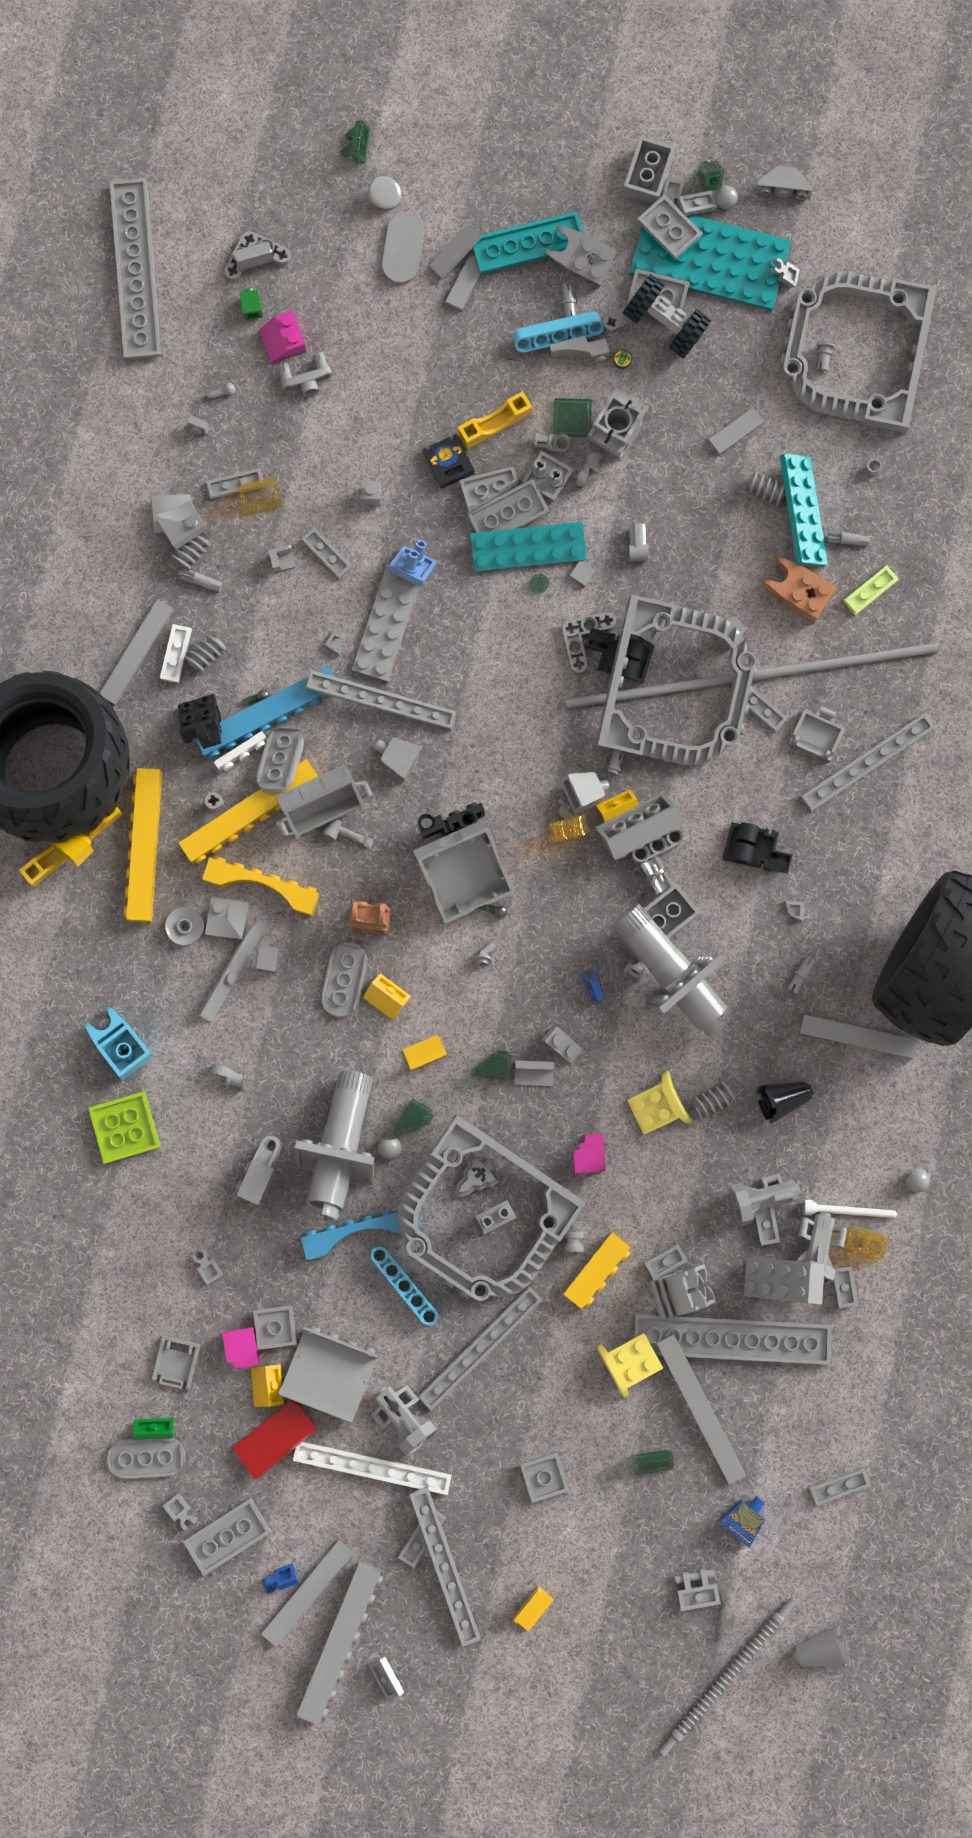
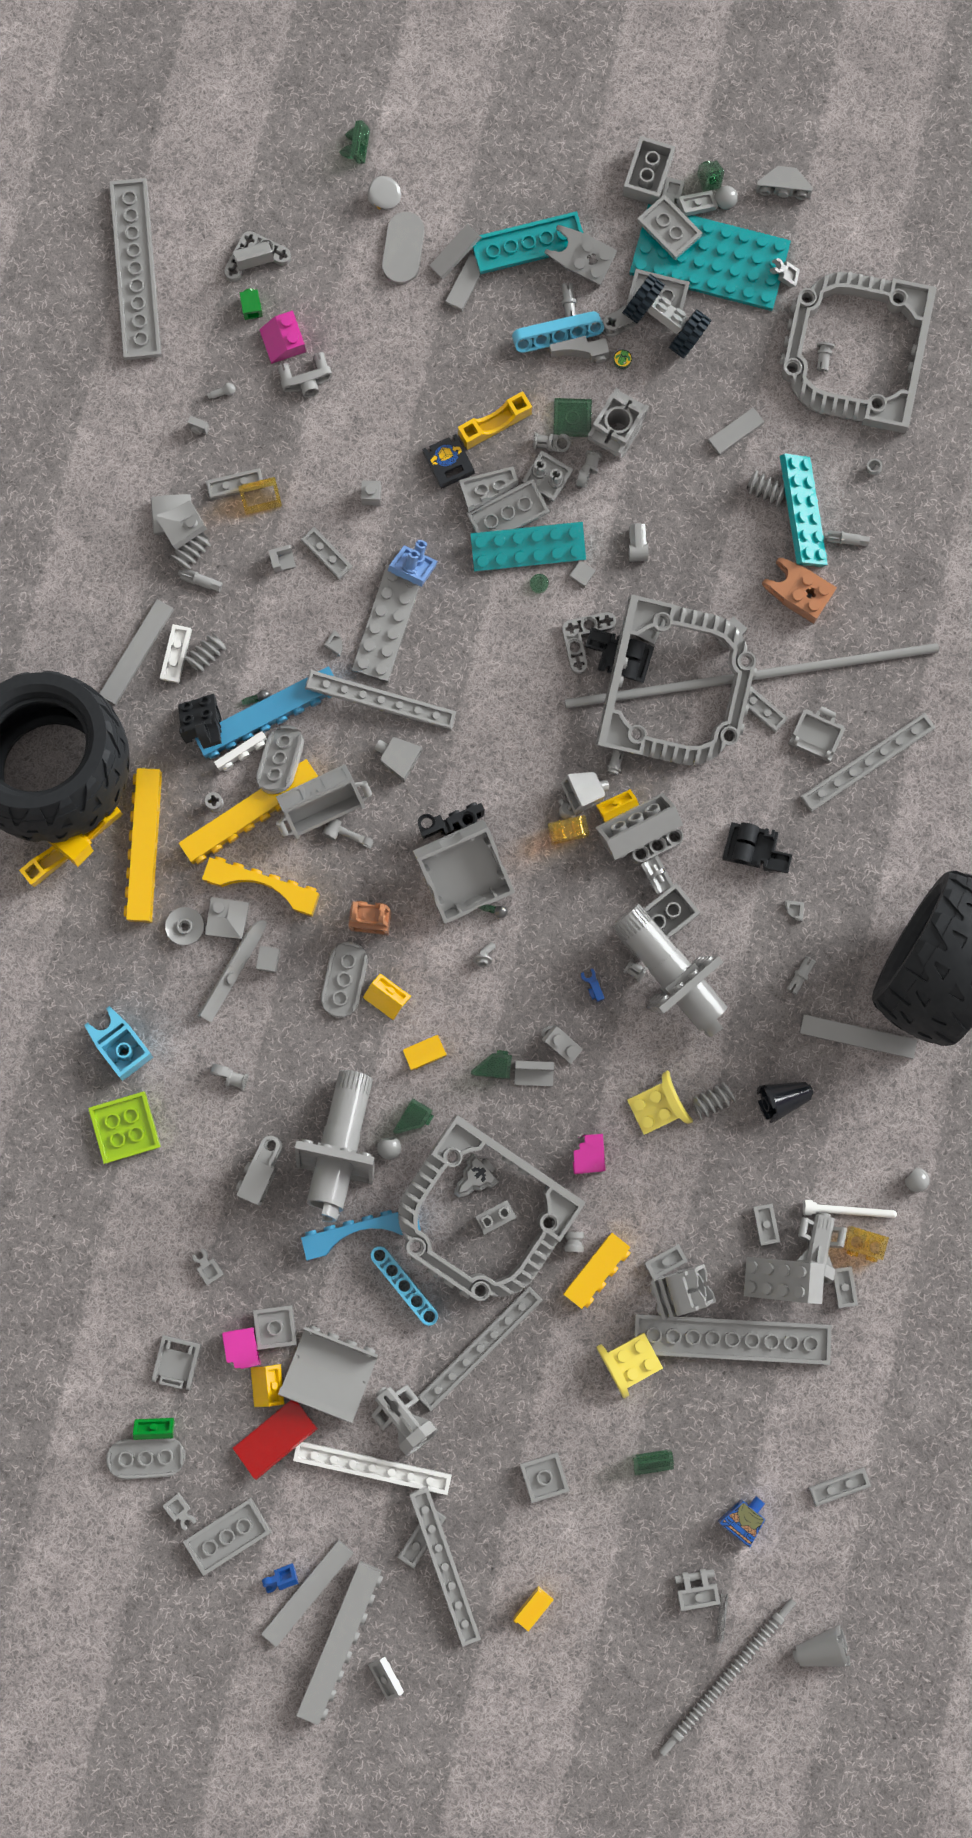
light grey tile [656,1333,747,1484] -> none
light grey piece [729,1173,801,1227] -> none
yellowish green tile [843,565,899,615] -> none

